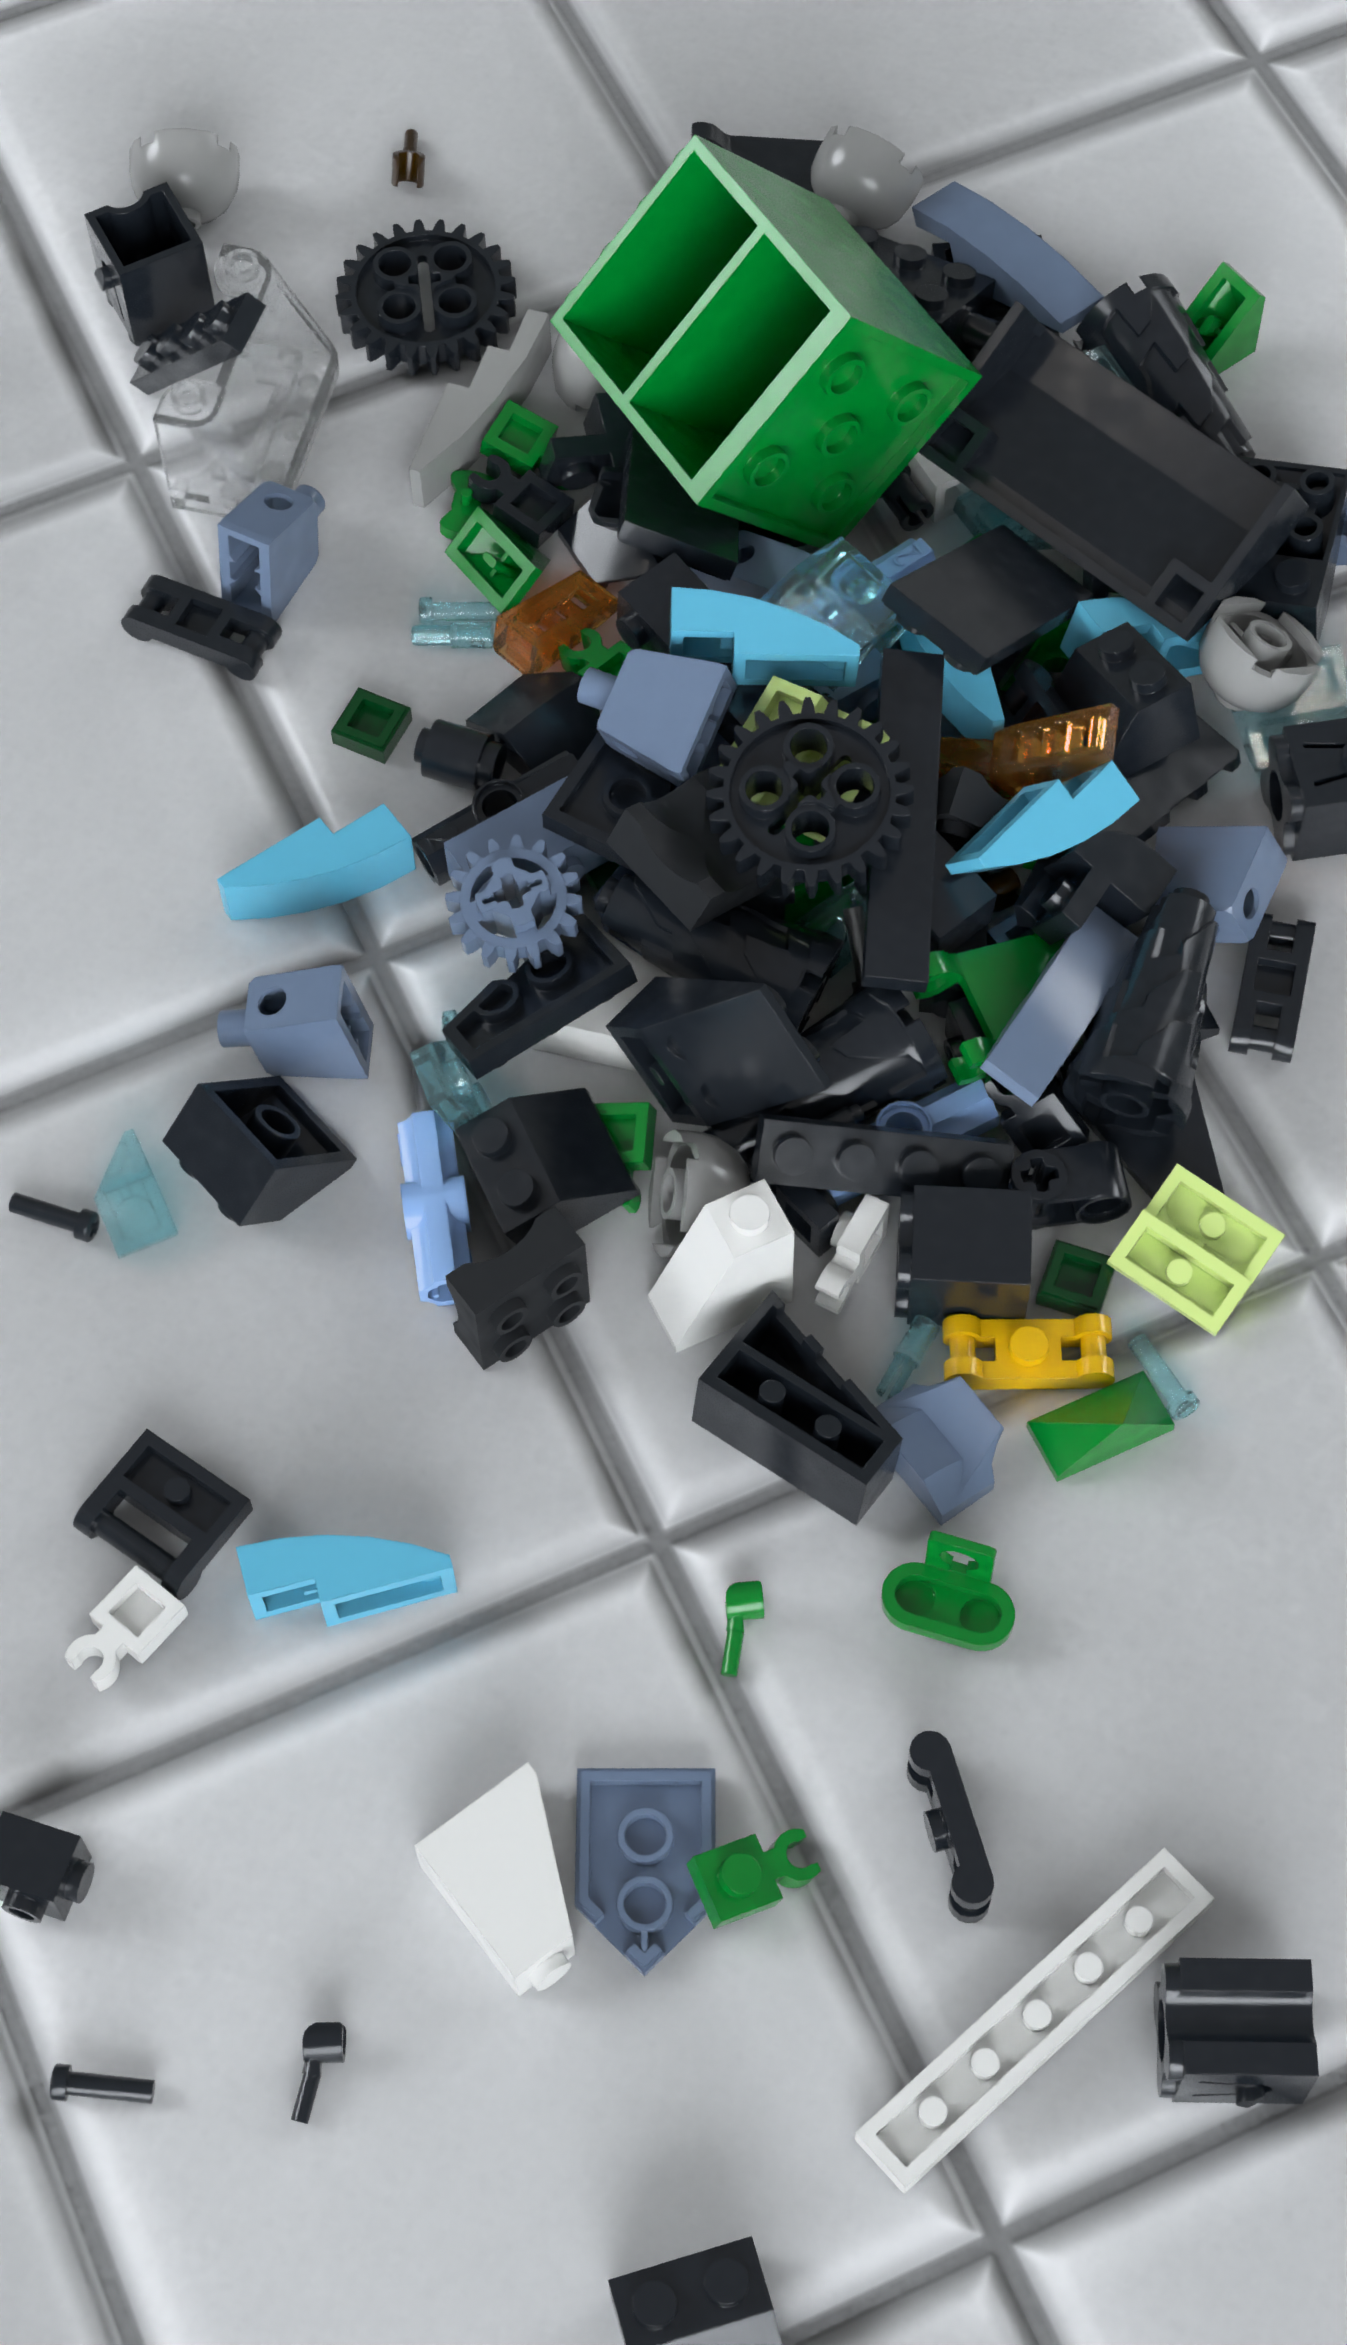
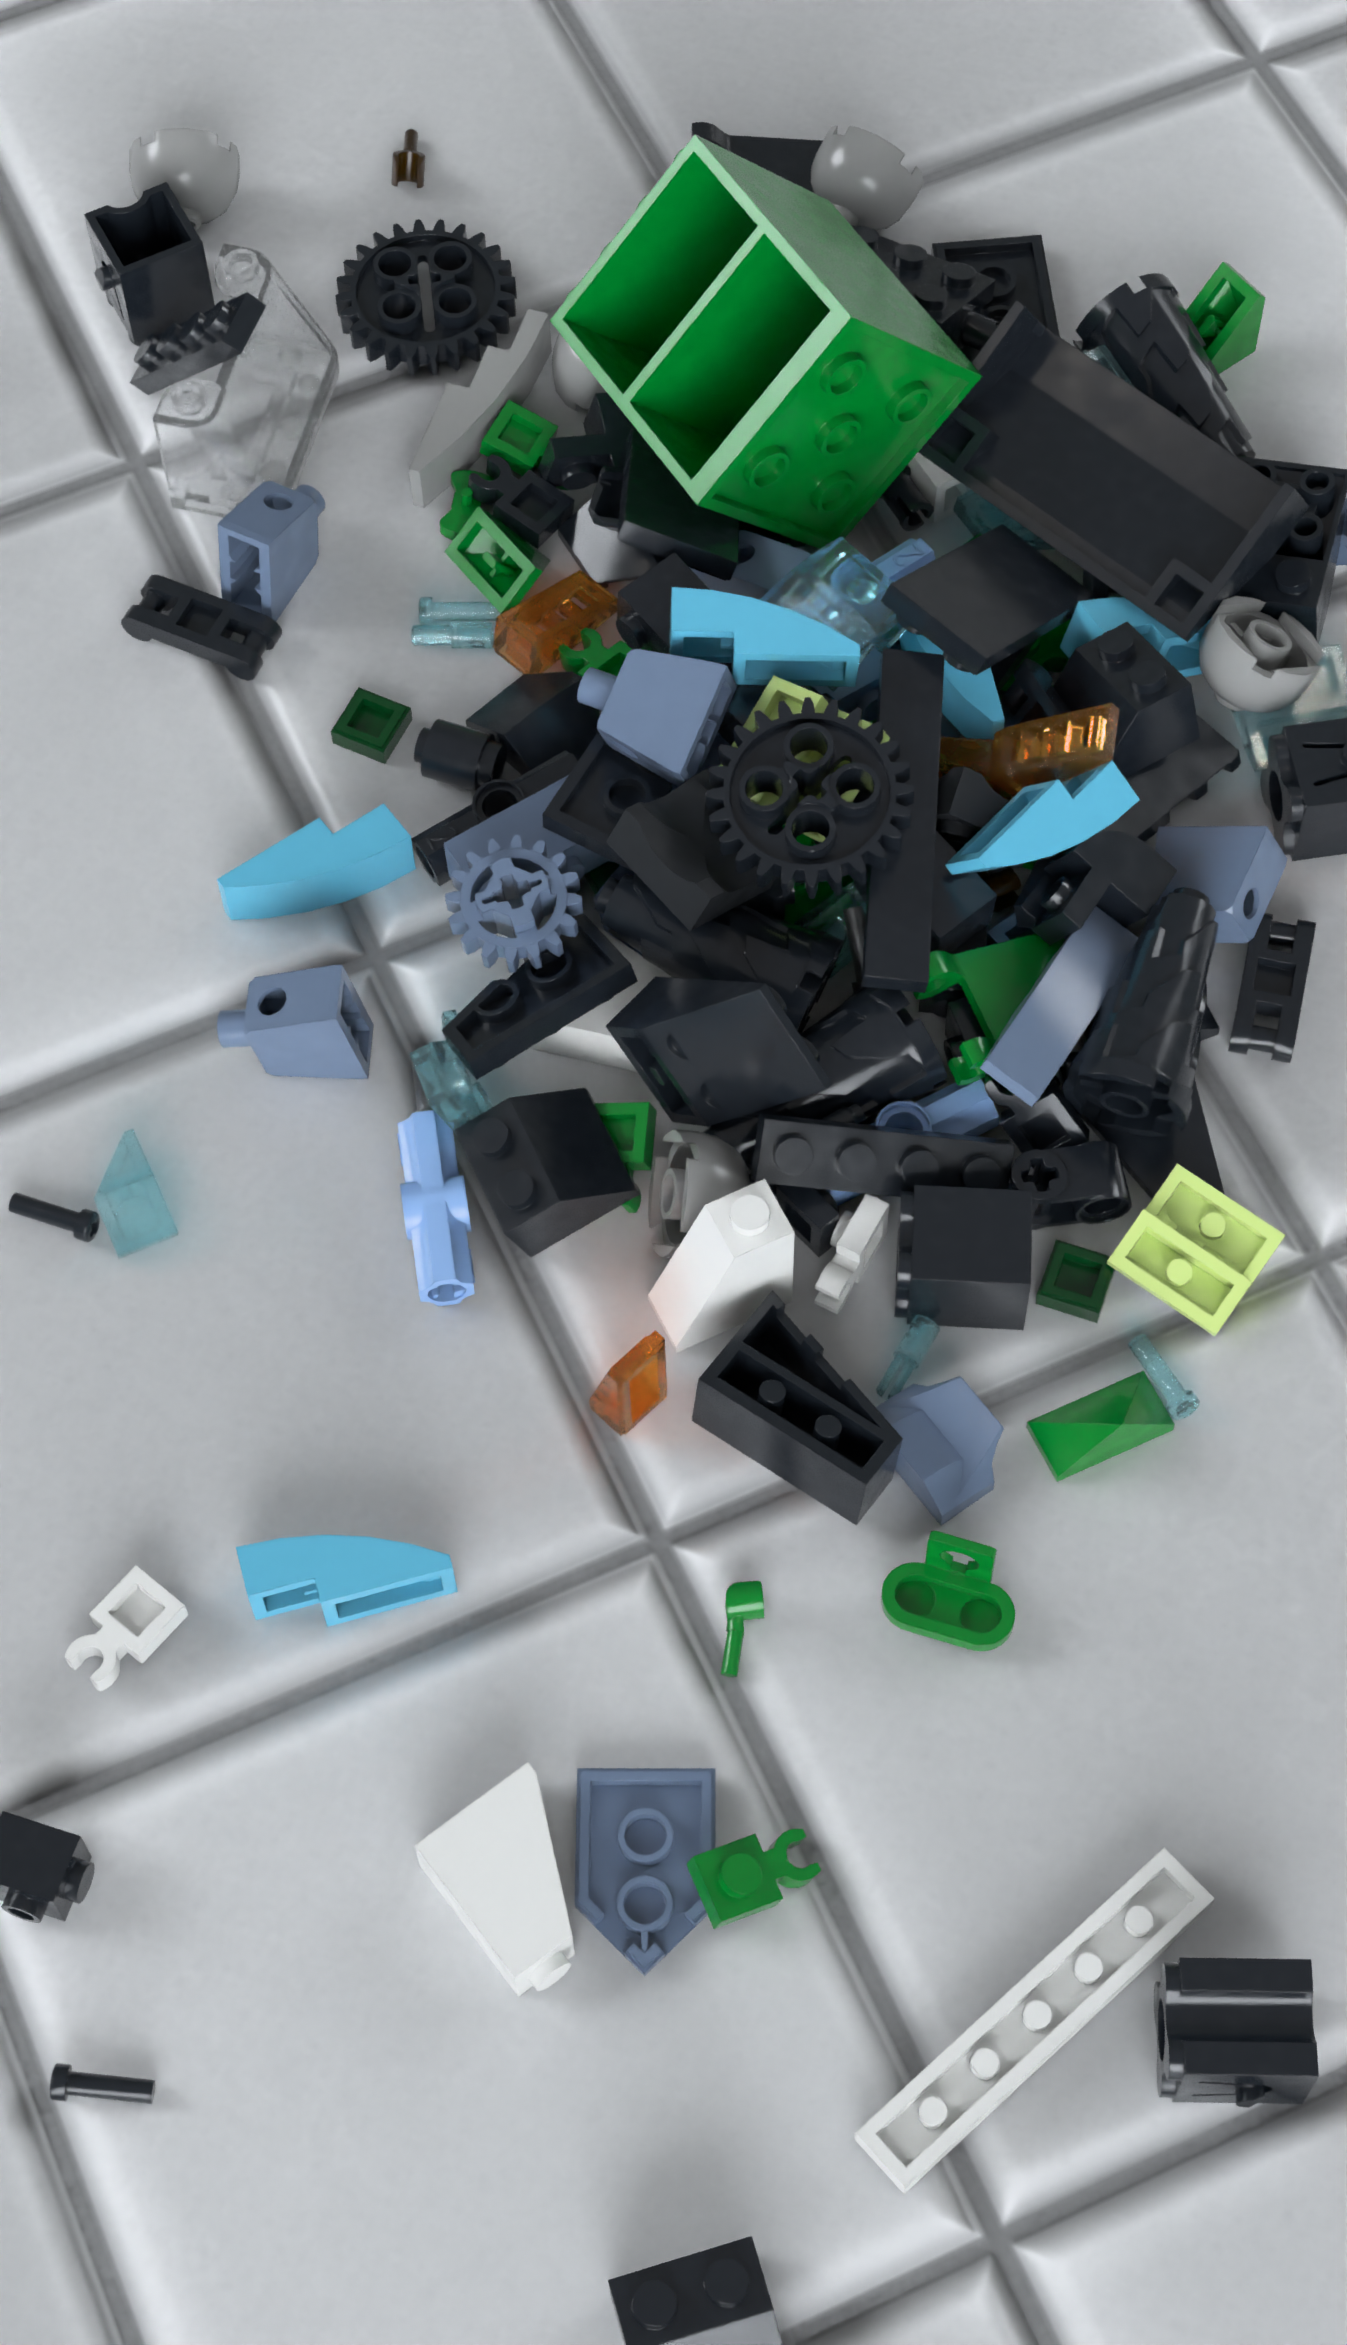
black plate [73,1429,253,1600] -> none
black slope [162,1076,357,1227] -> none
black hand [291,2022,346,2124] -> none
black brick [445,1206,590,1370] -> none
black plate [907,1731,994,1923] -> none
sand blue slope [912,181,1104,333] -> none
yellow plate [942,1313,1115,1390] -> none
none -> clear orange slope [589,1330,667,1436]

